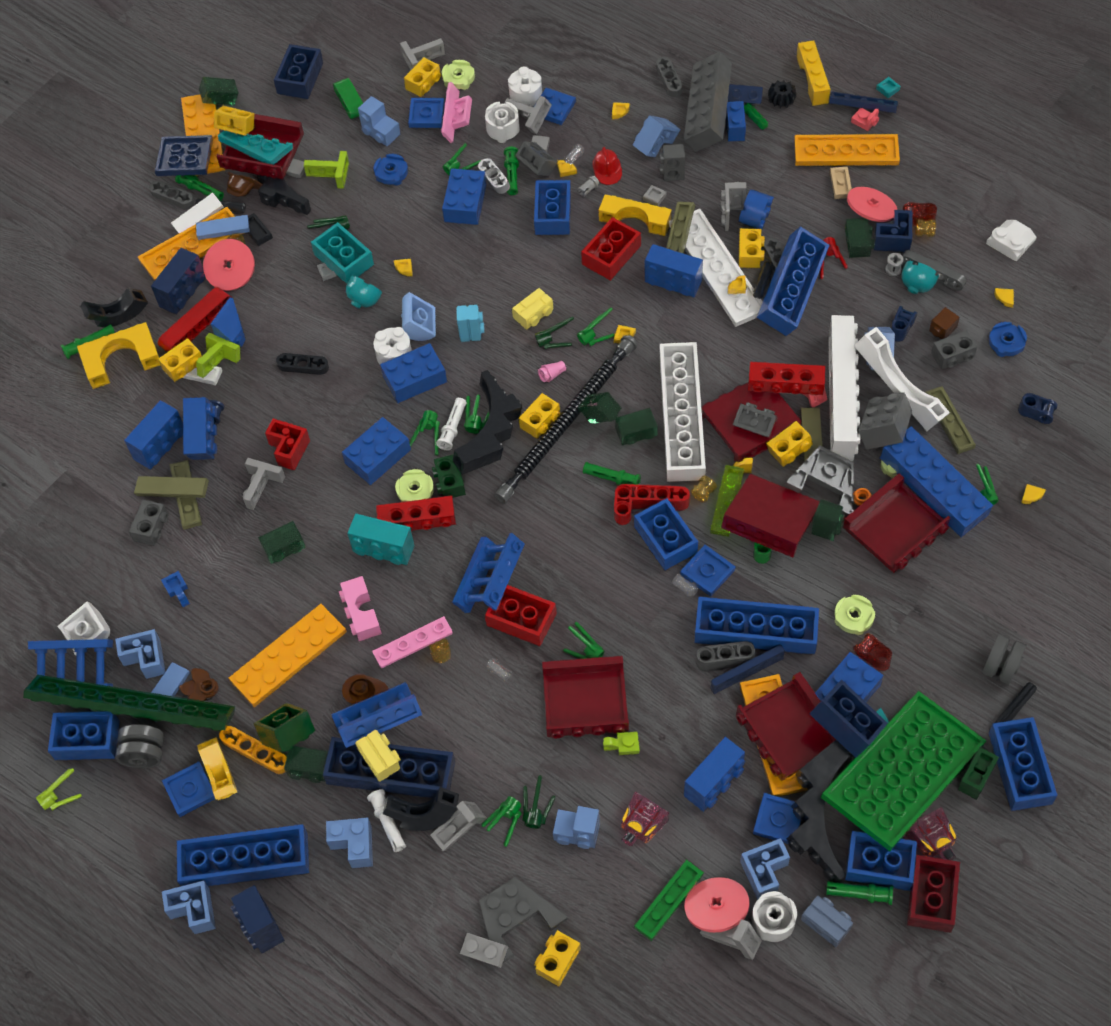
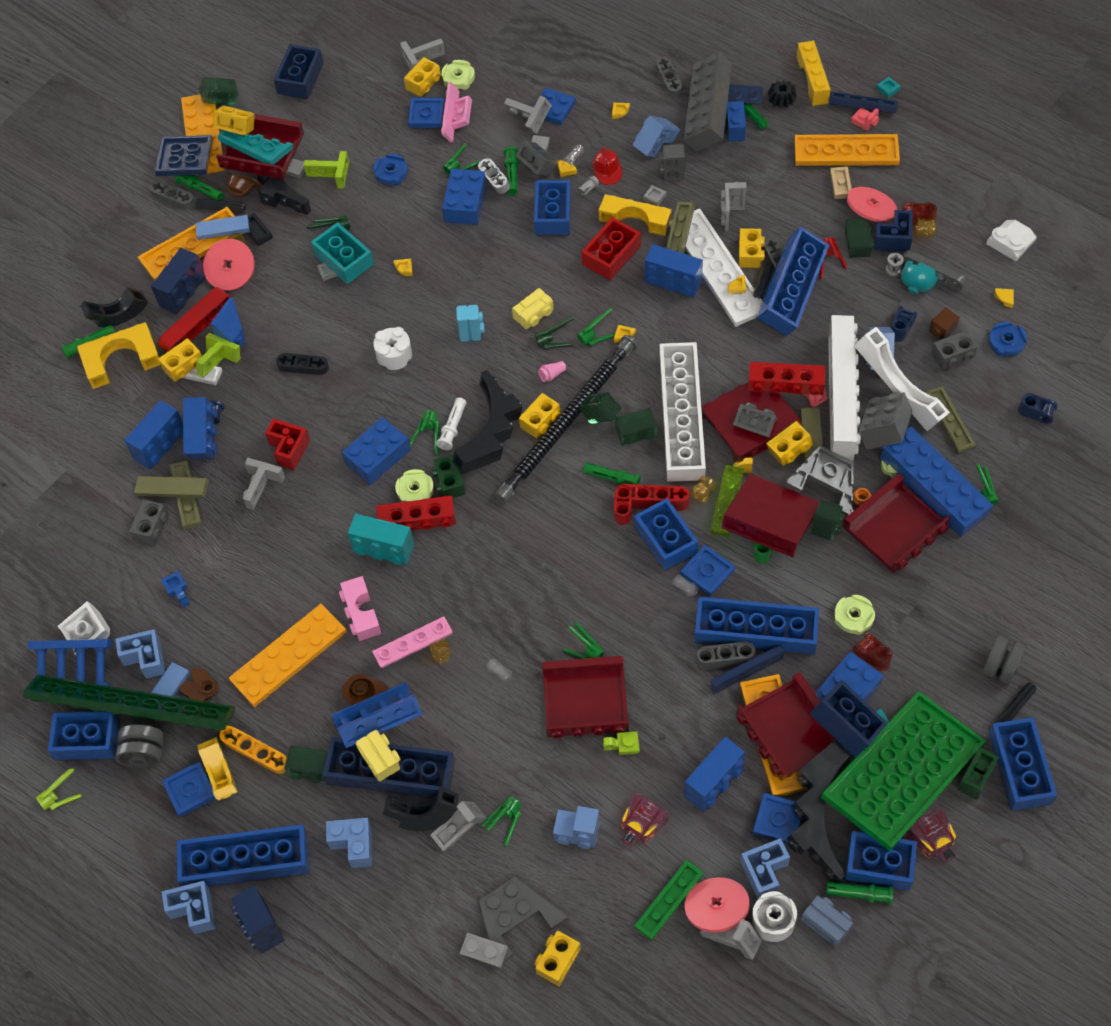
white tile [171,193,224,233] -> none
dark green brick [253,703,315,752] -> none
clear green brick [258,521,306,564] -> none
green beam [333,78,363,120] -> none
teal cylinder [346,276,382,309] -> none
medium blue brick [358,96,400,146] -> none
white pin [367,789,406,852] -> none
blue brick [380,343,447,404] -> none
light blue brick [401,292,436,341] -> none
blue fence [452,533,525,613] -> none
green plant [464,394,489,434] -> none
white brick [485,102,520,143] -> none
red brick [485,585,557,646] -> none
white brick [508,67,542,107] -> none
dark green plant [522,775,556,829] -> none
blue brick [738,189,774,230] -> none
dark red brick [907,855,960,933] -> none
yellow tile [1021,484,1046,504] -> none

